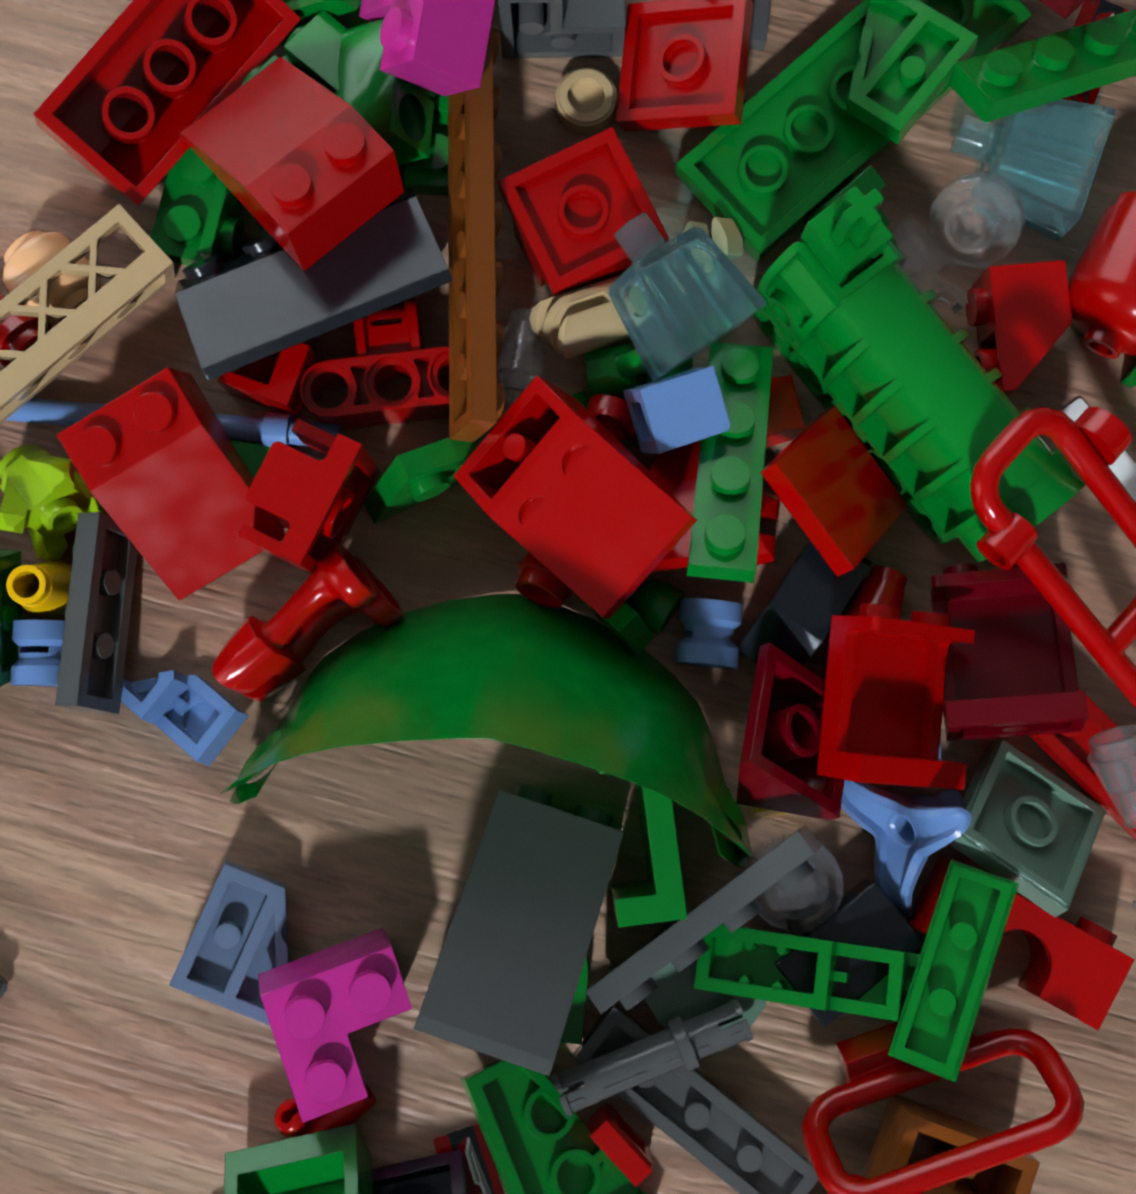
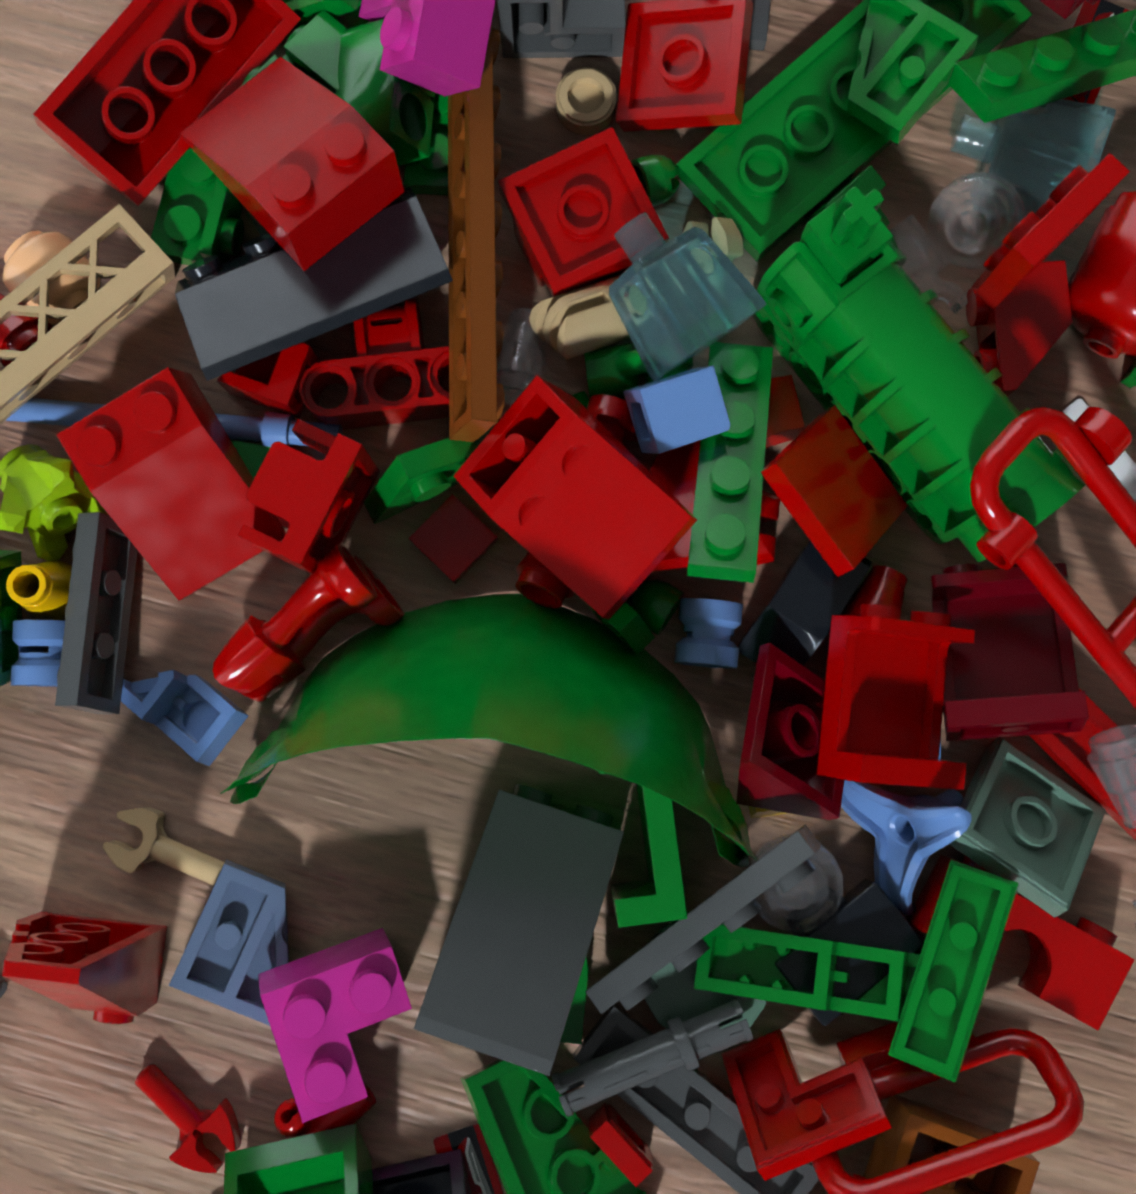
none -> red wedge [2,912,167,1024]
none -> tan bar [103,807,225,886]
none -> red bar [135,1064,241,1173]
none -> red tile [408,494,498,584]
none -> green hinge [631,155,680,207]
none -> red tile [721,1029,892,1181]
none -> red plate [975,153,1130,310]

